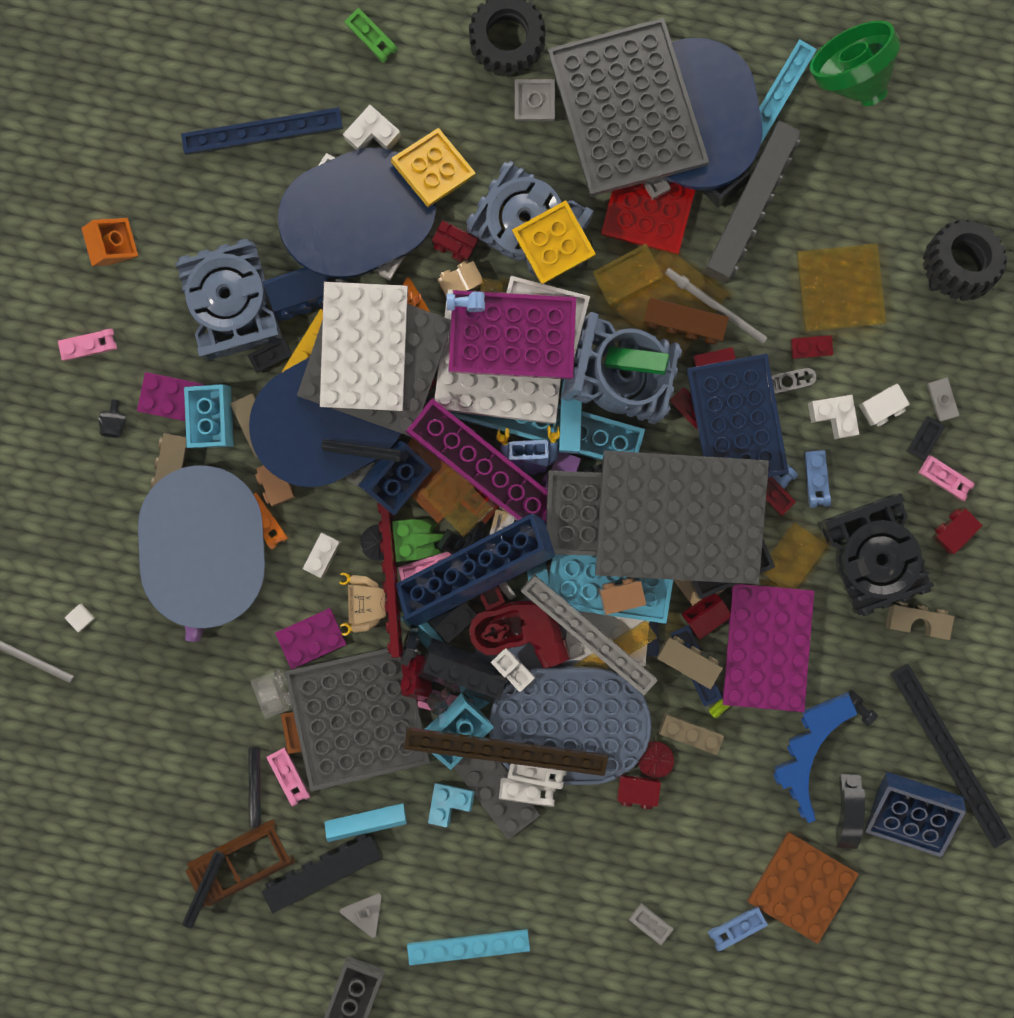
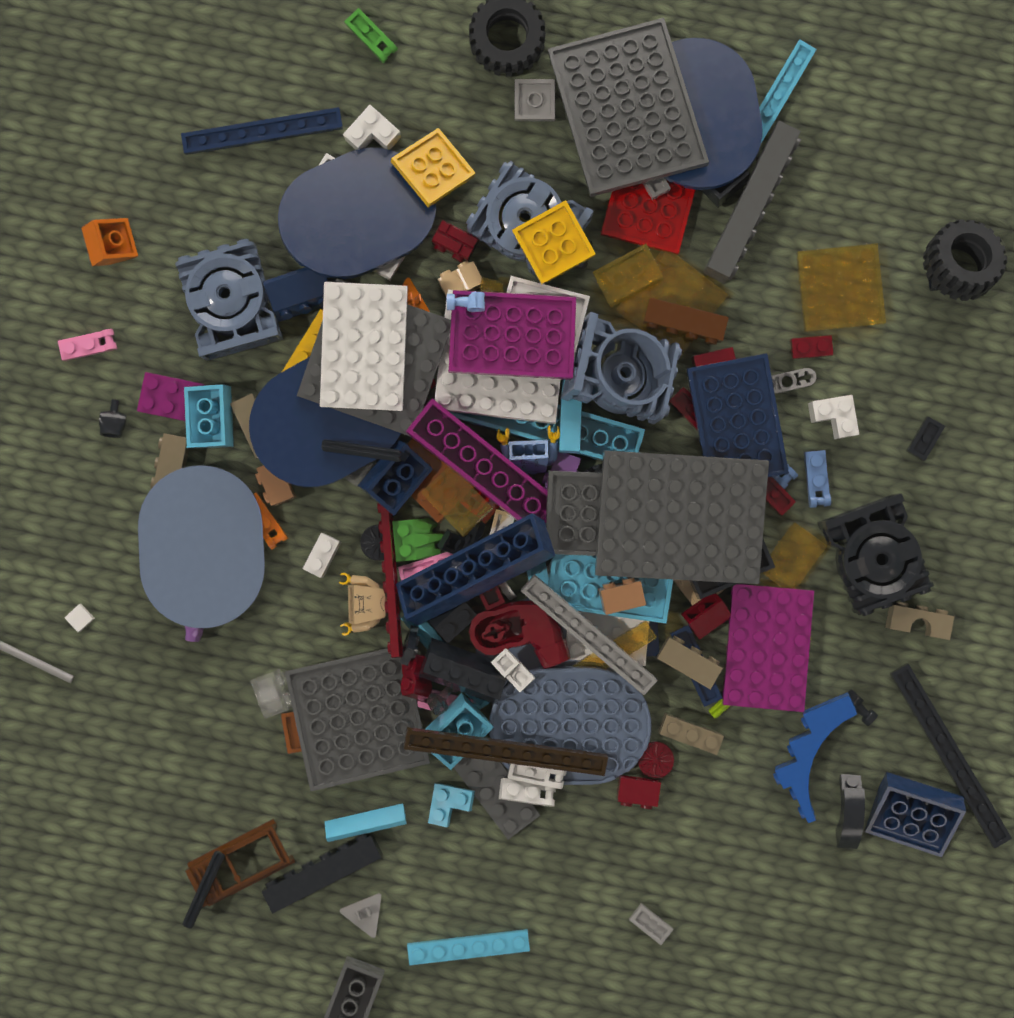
black plate [247,337,292,374] -> none
black axle [248,747,261,828] -> none
bright pink plate [266,747,311,806] -> none
magenta plate [275,608,347,670] -> none
green tile [605,347,670,375] -> none
light grey bar [664,268,767,344] -> none
medium blue plate [708,907,768,951] -> none
dark orange plate [747,832,859,944] -> none
green cone [810,21,900,106] -> none
white brick [858,383,910,427] -> none
bright pink plate [918,456,975,502] -> none
light grey plate [927,377,960,422] -> none
dark red brick [932,508,983,554] -> none

